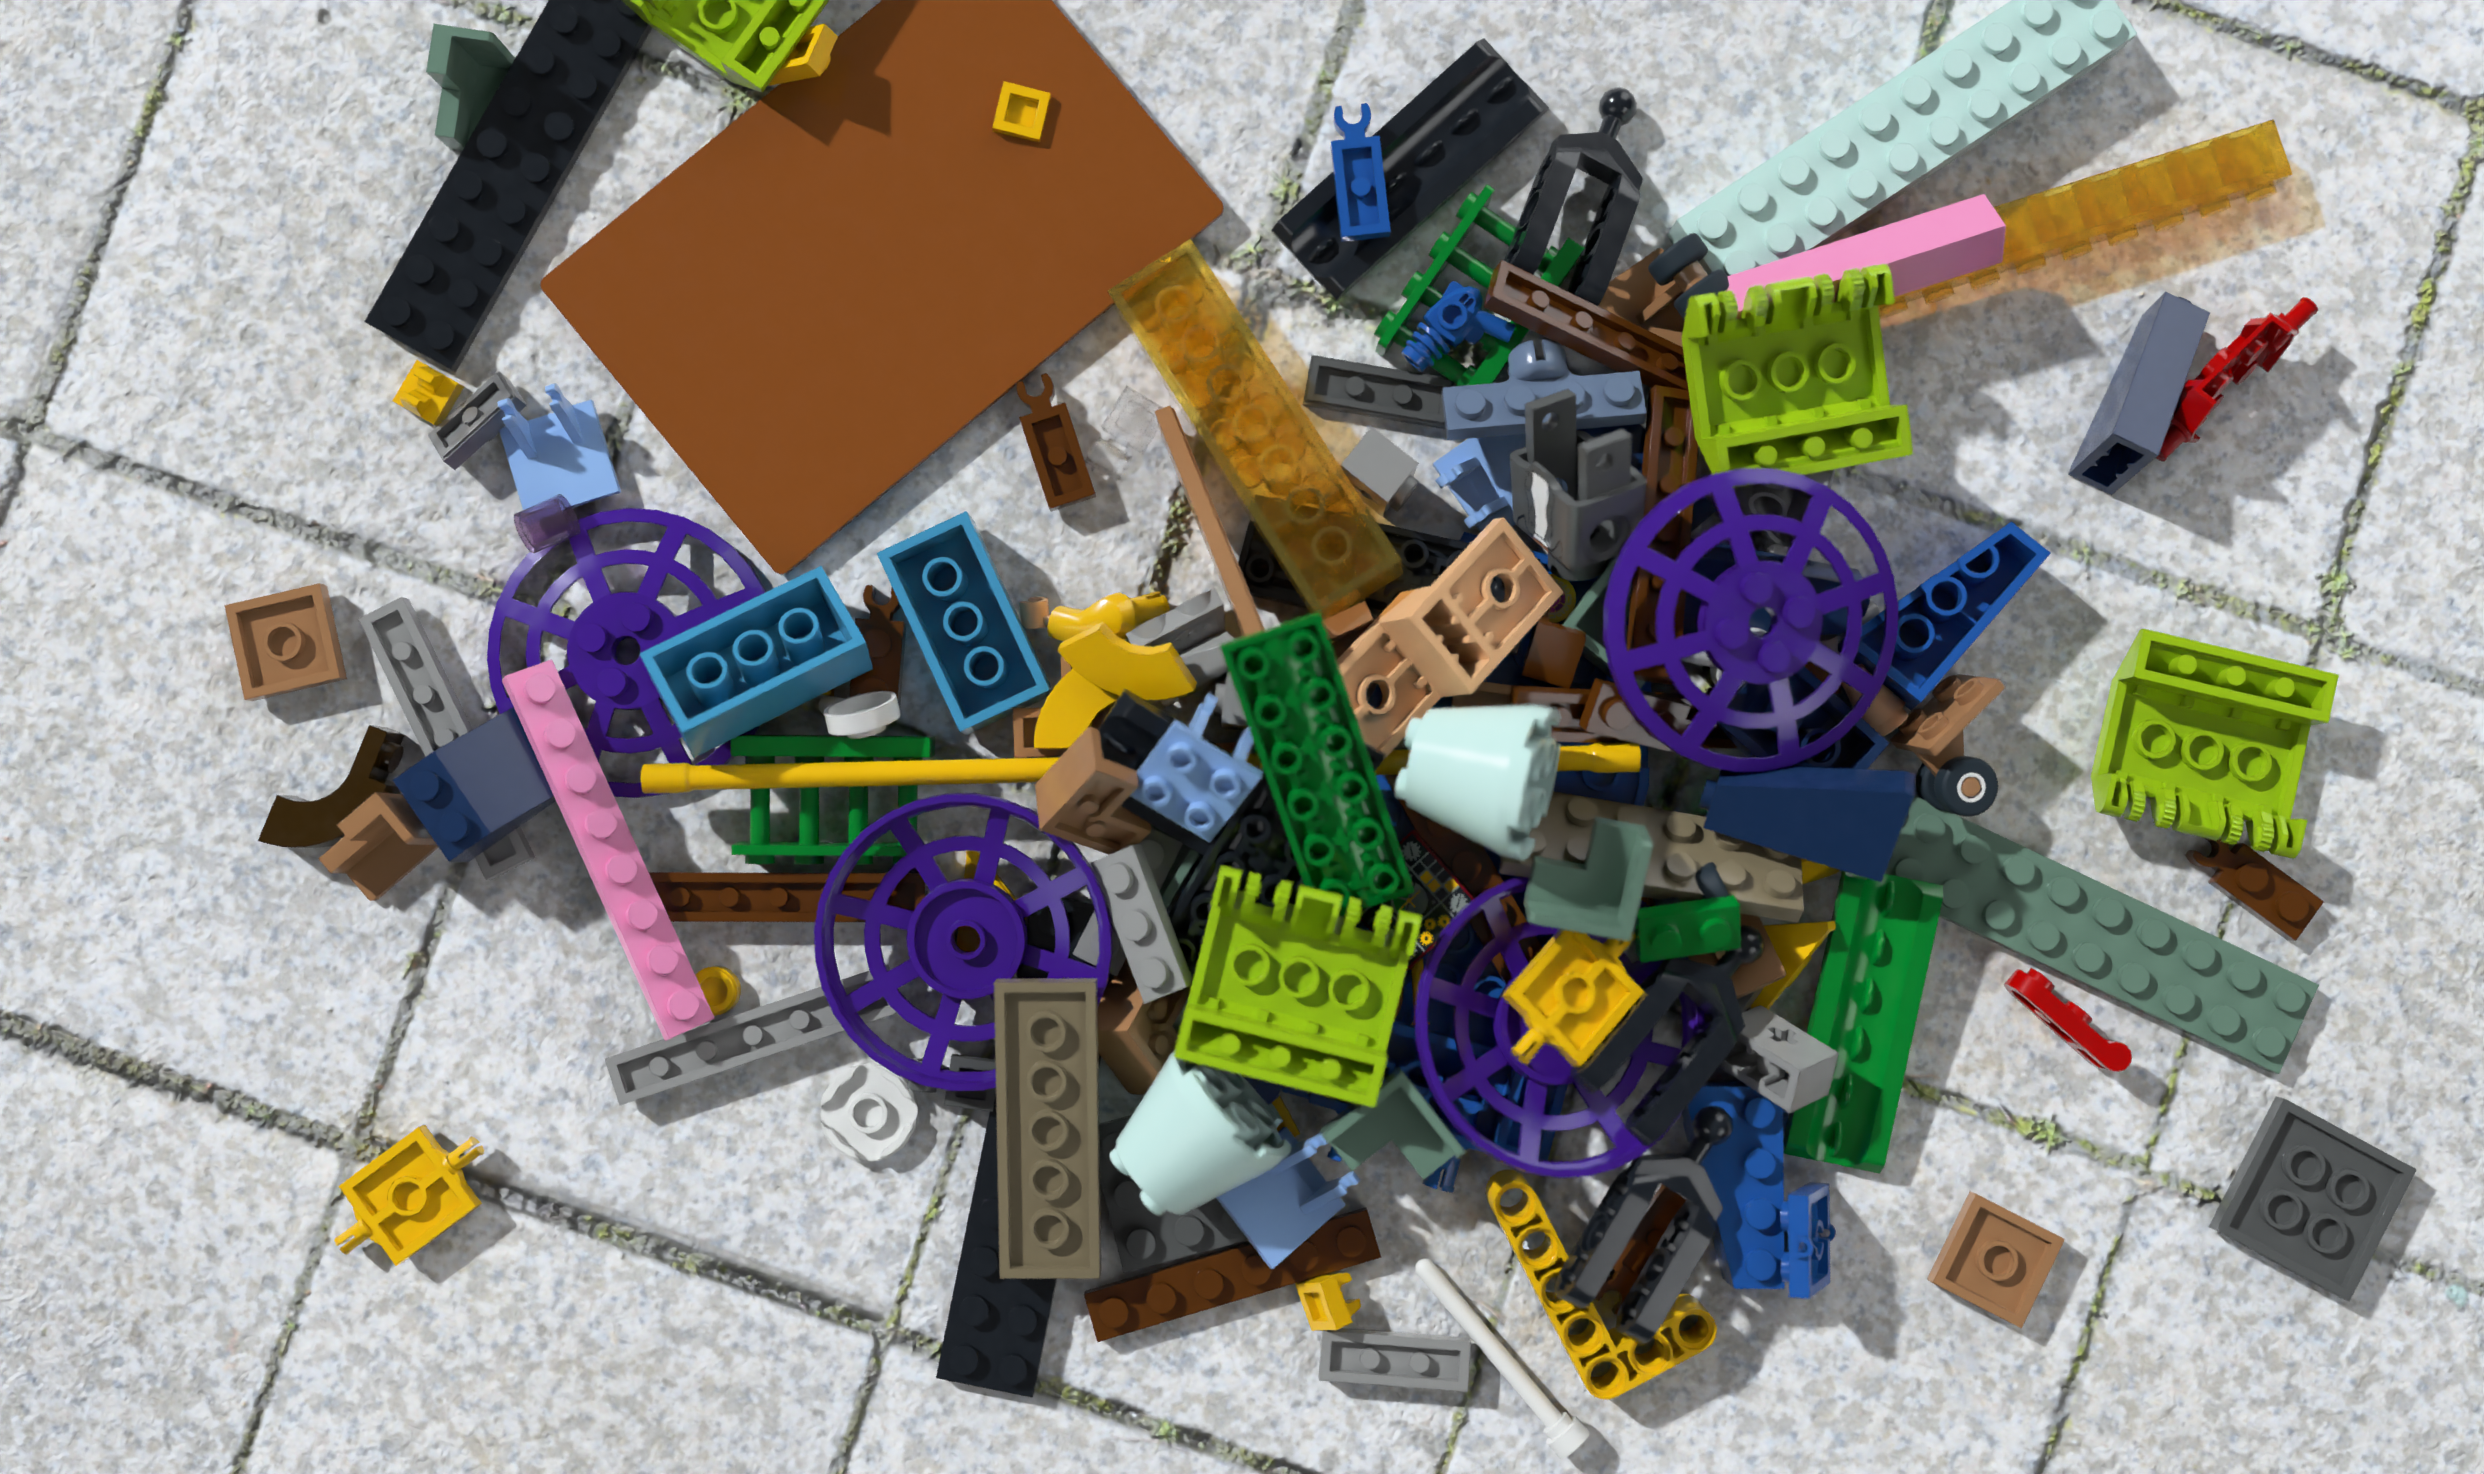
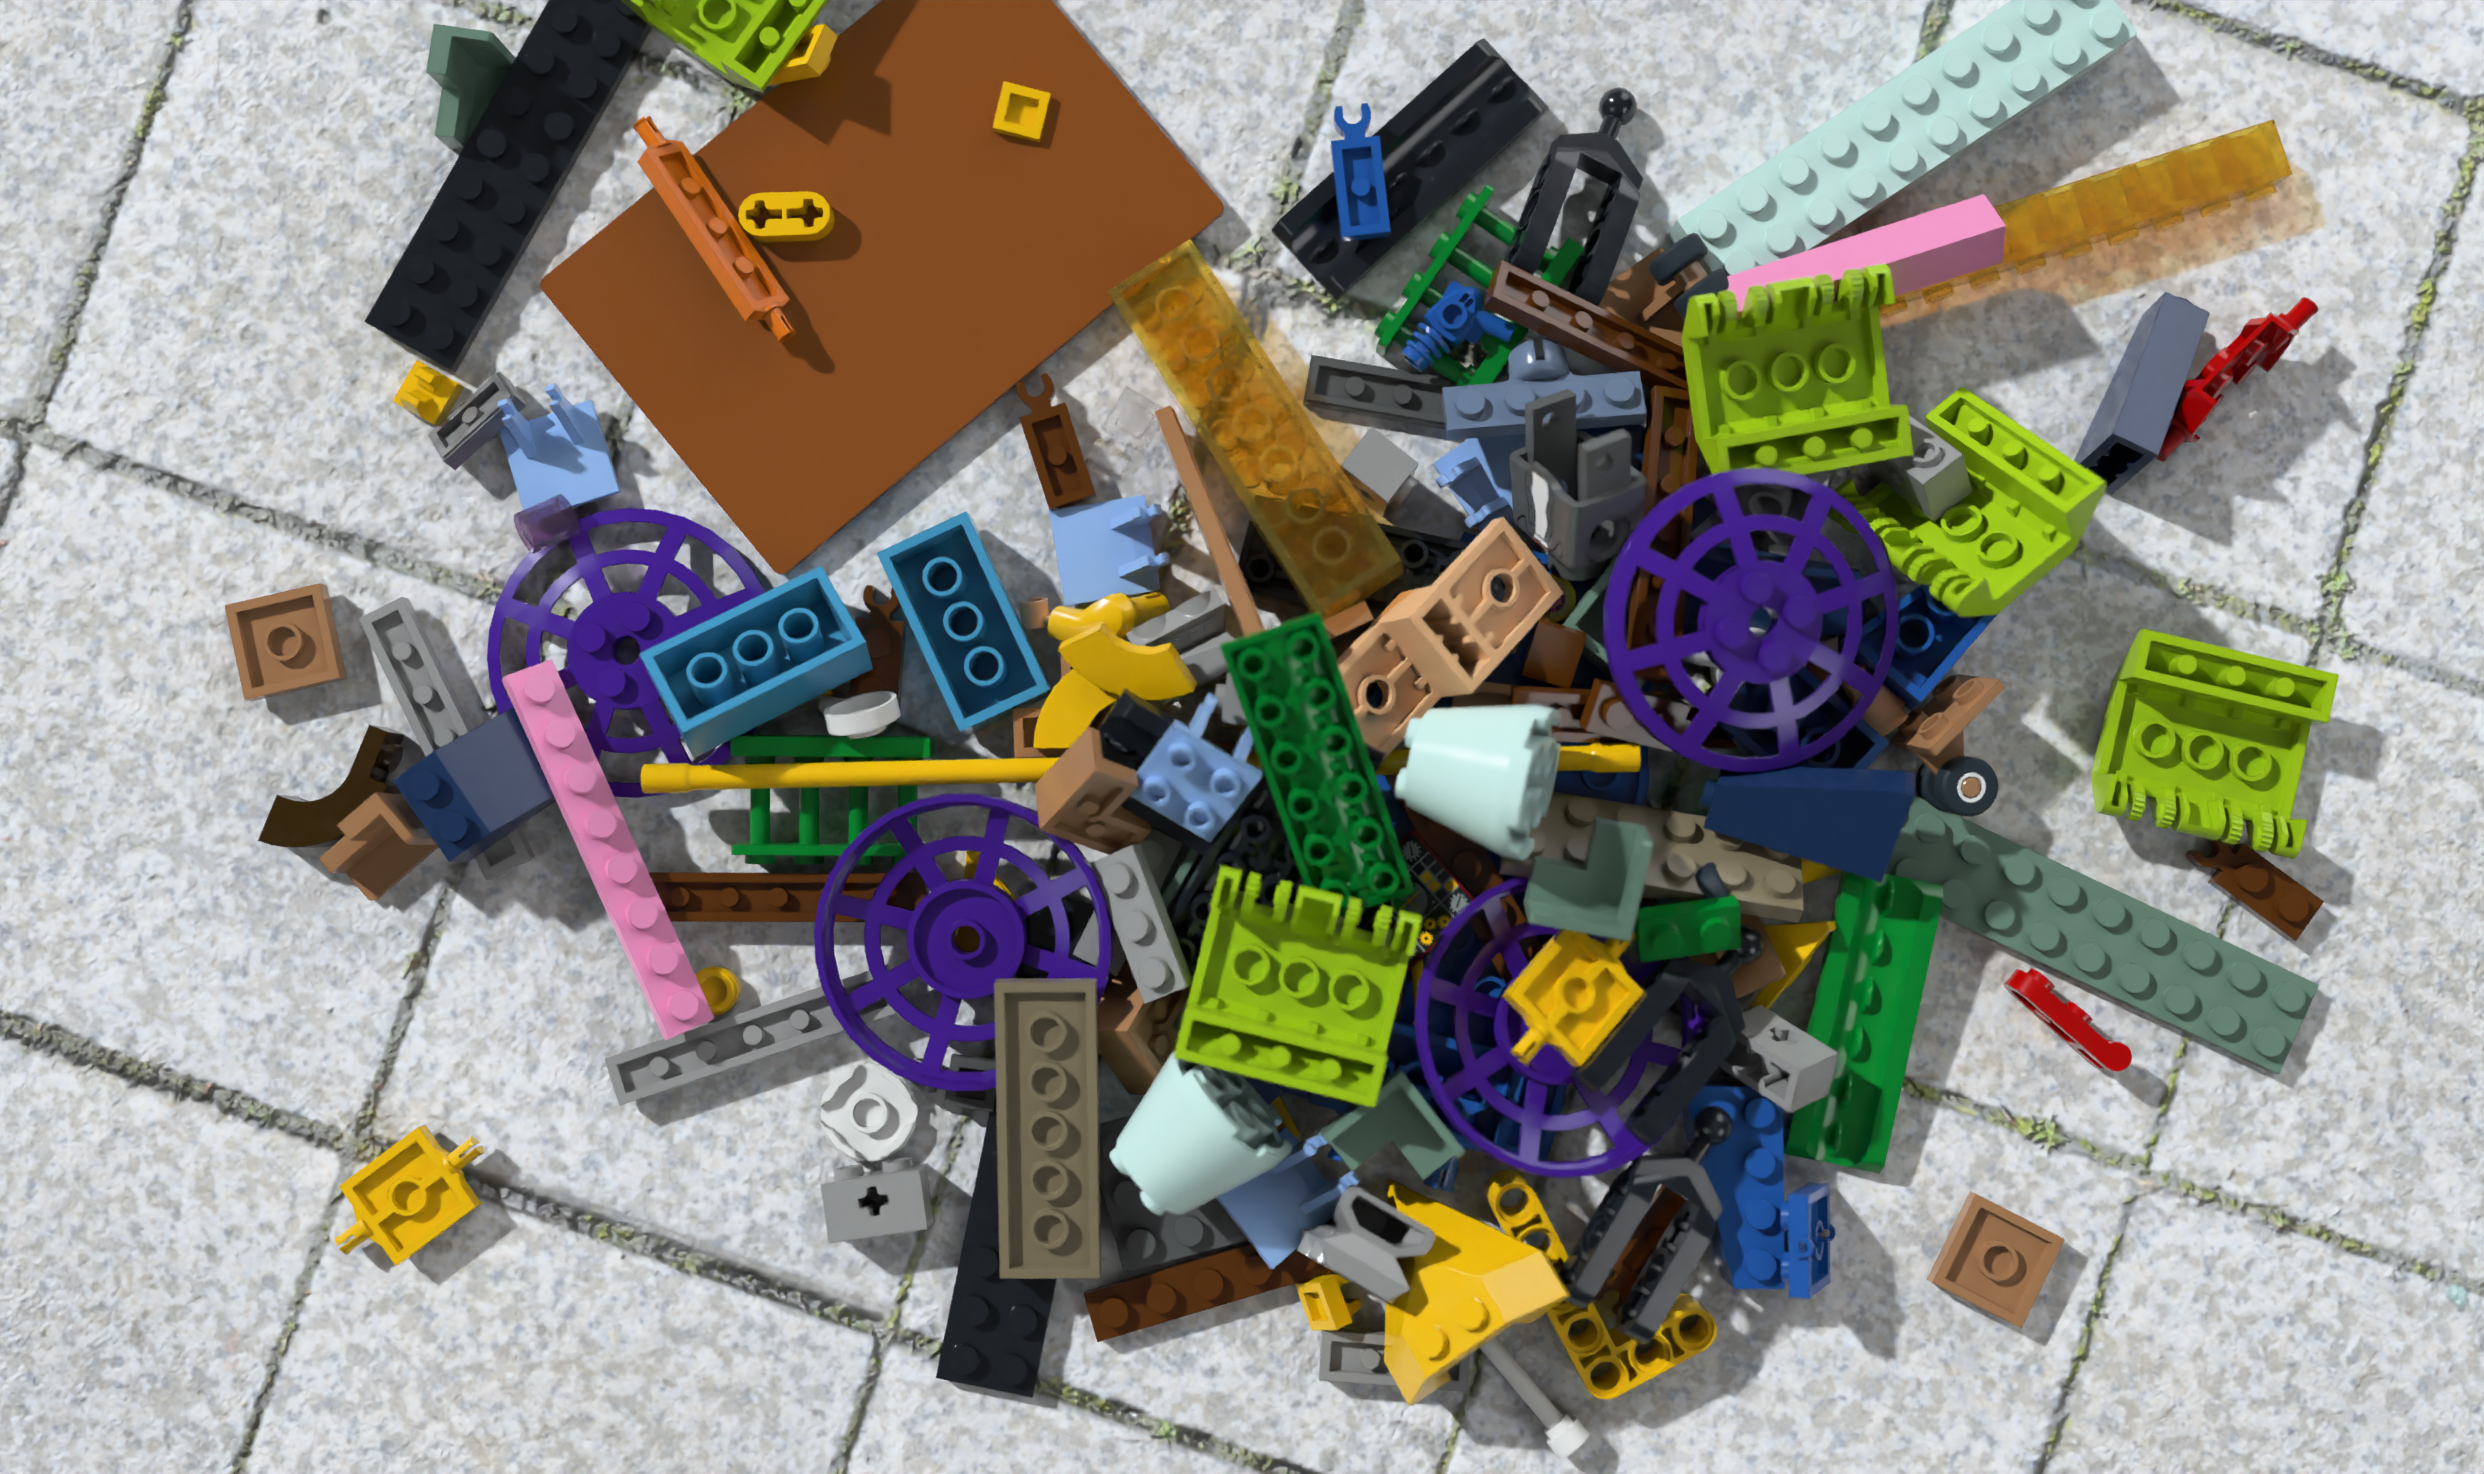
dark grey plate [2209,1096,2417,1302] -> none
none -> orange plate [633,116,797,343]
none -> yellow beam [738,191,835,242]
none -> light grey brick [821,1157,934,1244]
none -> light blue plate [1049,495,1170,607]
none -> light grey piece [1297,1187,1435,1304]
none -> yellow wedge [1384,1179,1571,1406]
none -> lime slope [1827,386,2107,617]
none -> light grey brick [1867,415,1973,521]

